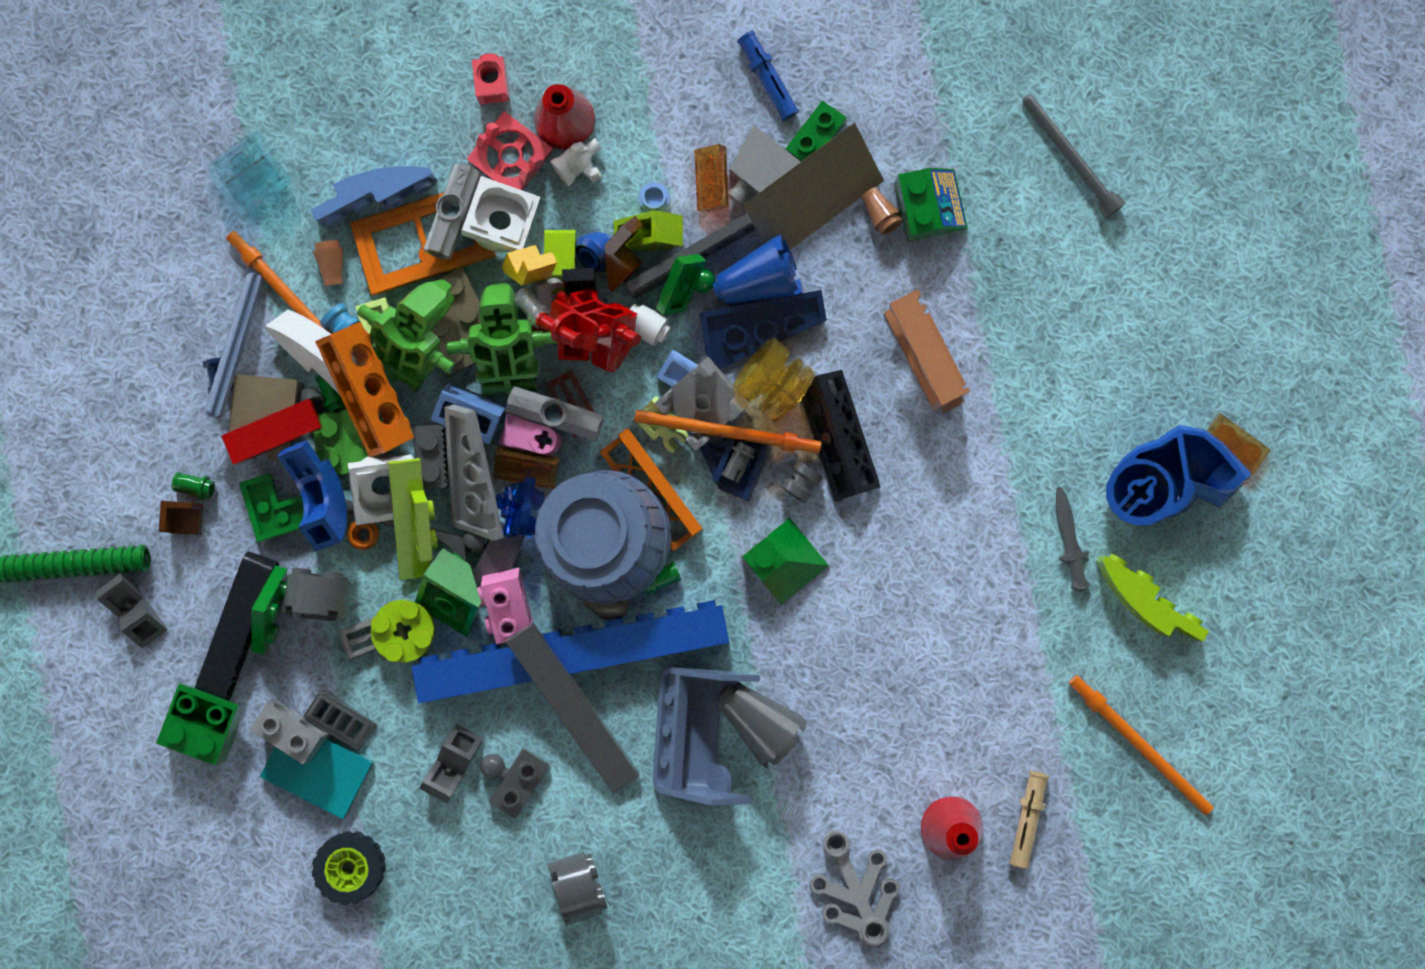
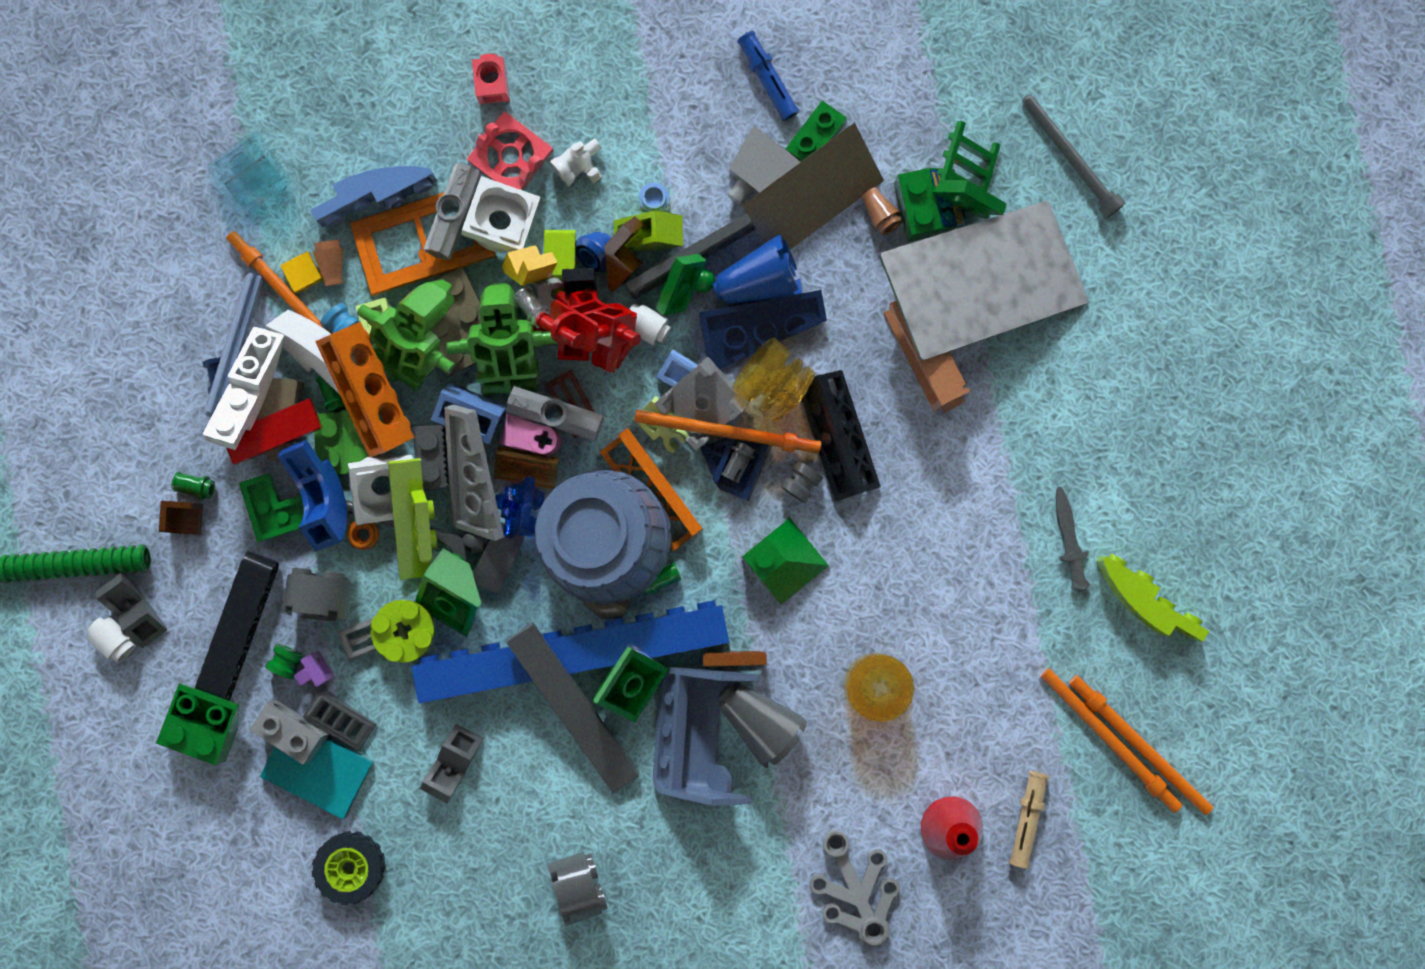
green plate [251,565,288,655] -> none
dark grey hinge [298,387,325,413] -> none
bright pink brick [477,568,533,644] -> none
dark grey plate [480,747,549,819] -> none
red cone [534,84,595,150] -> none
clear orange plate [694,144,729,212] -> none
blue piece [1106,425,1252,525] -> none
clear orange plate [1206,413,1271,475] -> none
none -> white brick [87,617,136,663]
none -> white slope [203,327,284,450]
none -> green wheel [265,644,305,680]
none -> yellow tile [280,251,323,294]
none -> medium lavender tile [294,651,335,687]
none -> green slope [593,646,669,723]
none -> dark orange tile [703,651,767,666]
none -> clear yellow wheel [843,652,915,722]
none -> flat silver piece [879,201,1089,361]
none -> green plate [932,121,1007,219]
none -> orange bar [1040,668,1182,813]

